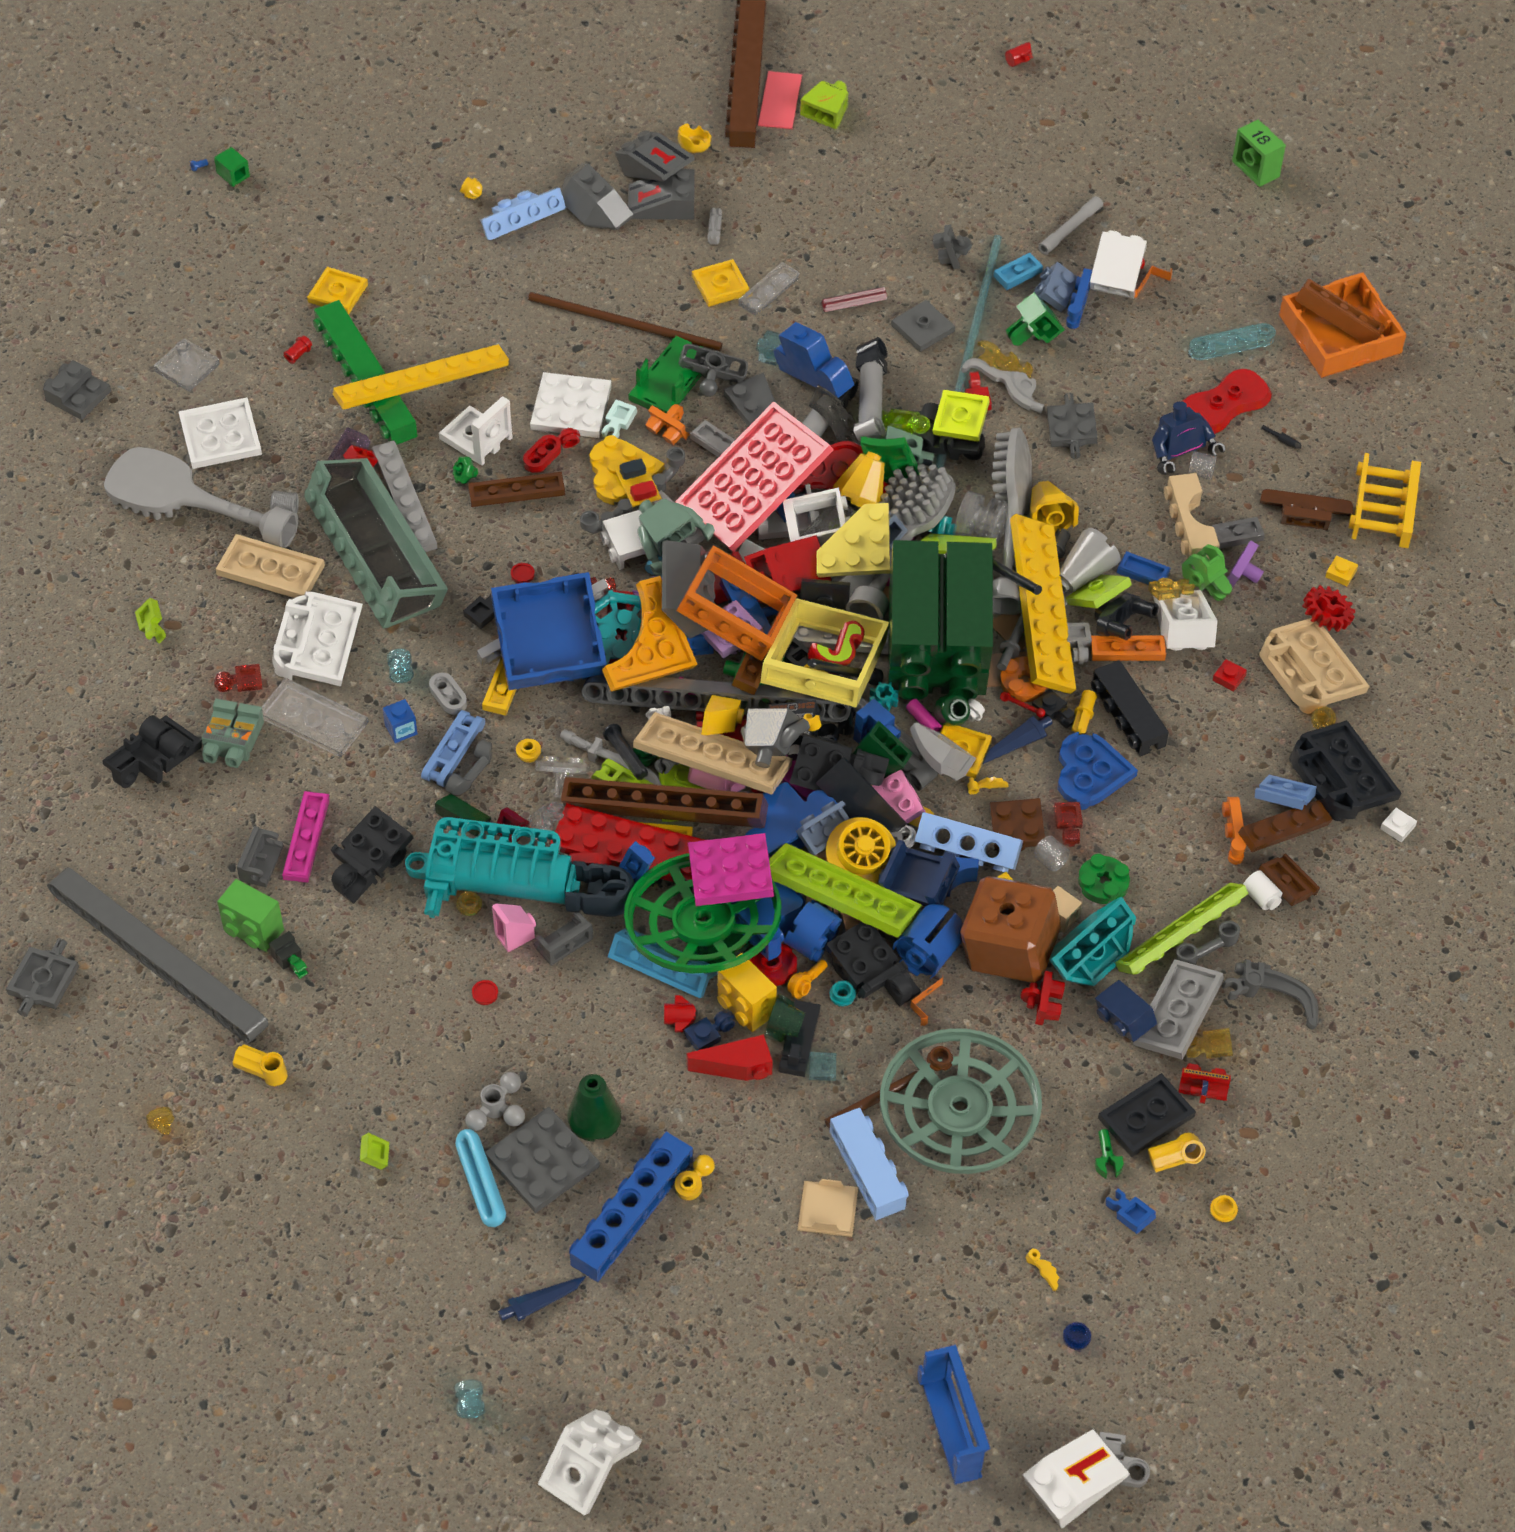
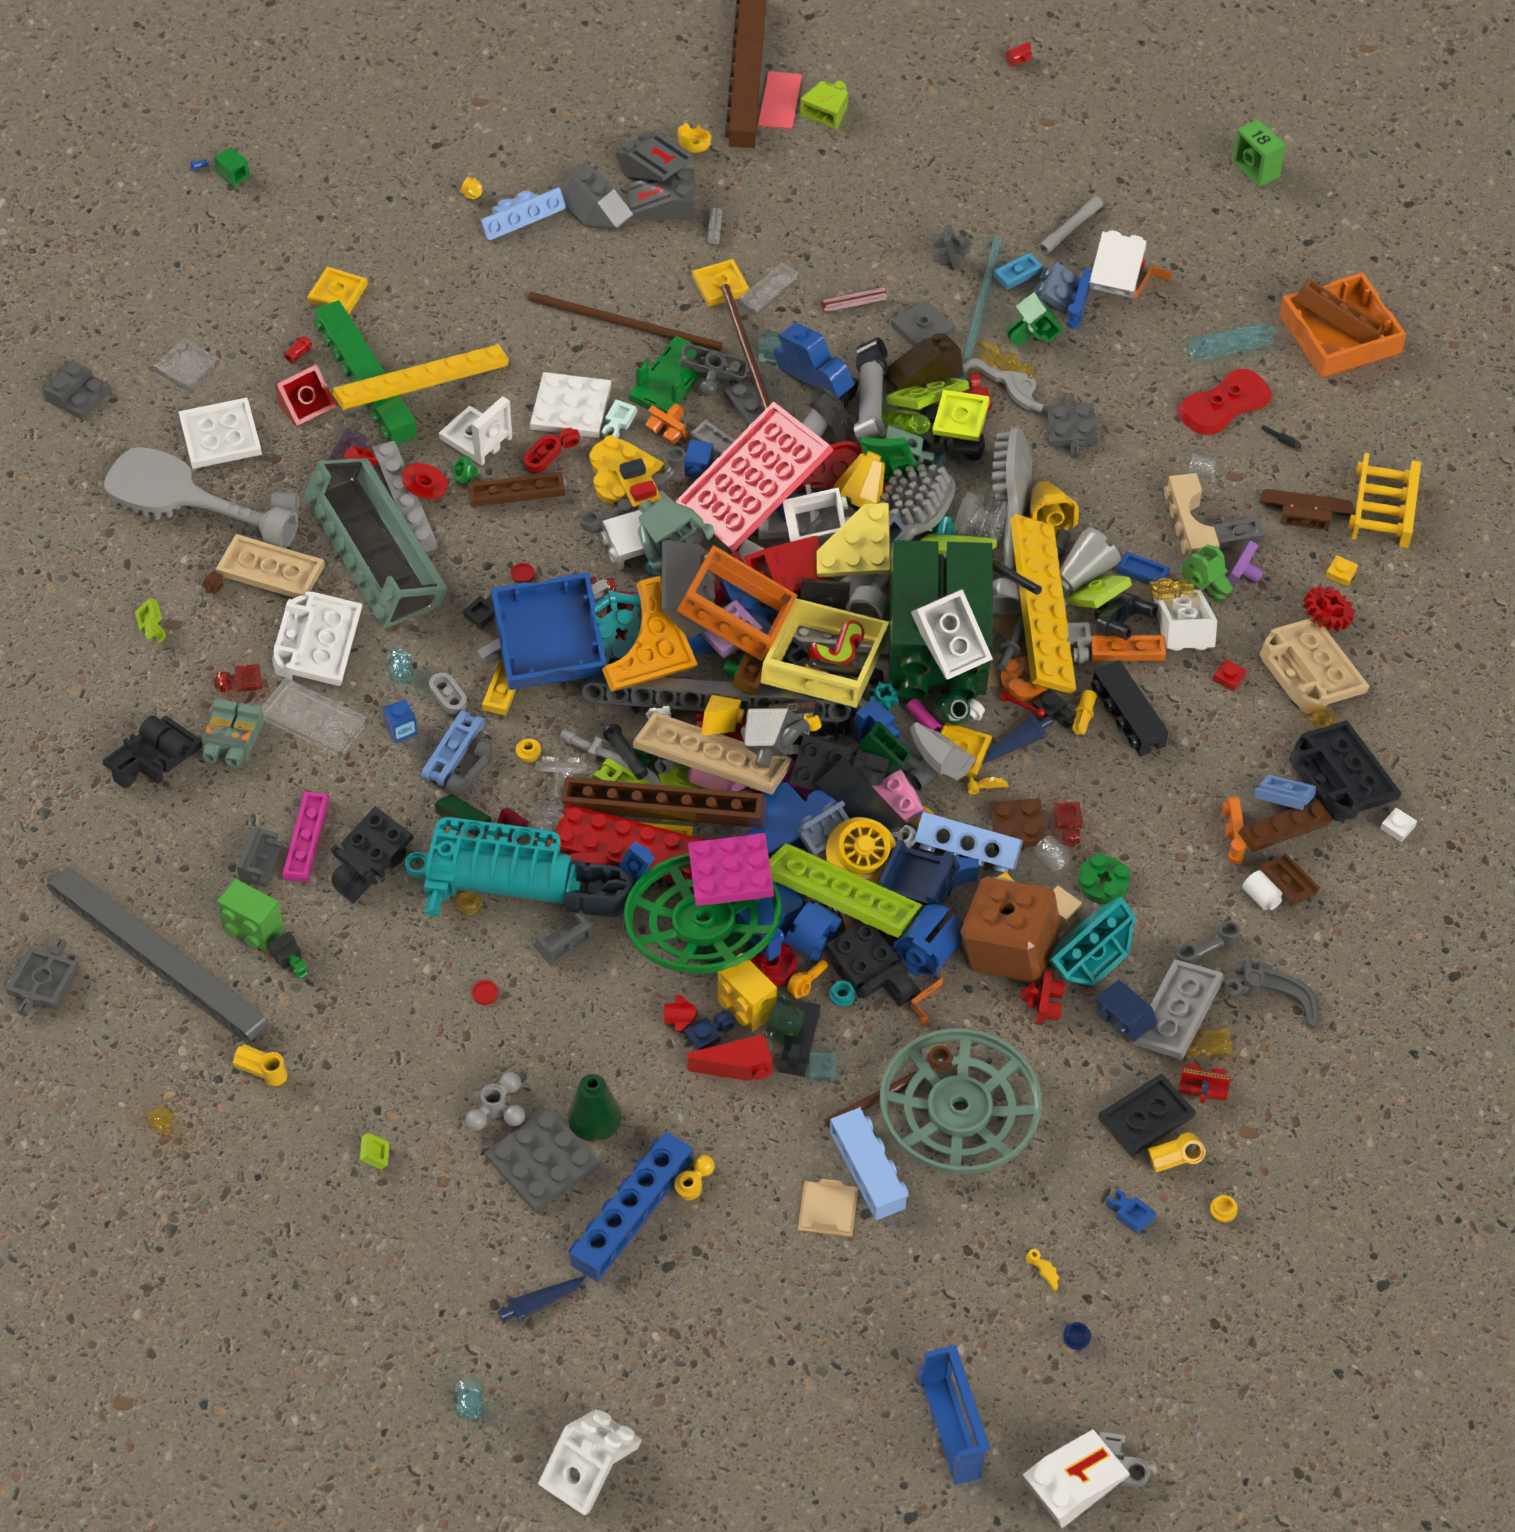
medium azure piece [455,1129,506,1227] -> none
bright pink slope [492,903,536,952] -> none
dark azure fence [608,928,718,998] -> none
blue plate [1057,732,1138,810] -> none
green bar [1095,1129,1124,1179] -> none
lime plate [1115,883,1249,975] -> none
dark blue torso [1152,401,1225,474] -> none
none -> reddish brown plate [202,571,224,593]
none -> red slope [275,364,336,426]
none -> red dish [401,463,448,499]
none -> blue brick [684,440,713,478]
none -> reddish brown piece [721,284,771,411]
none -> dark brown slope [885,333,963,390]
none -> lime tile [886,378,969,409]
none -> white slope [911,590,993,680]

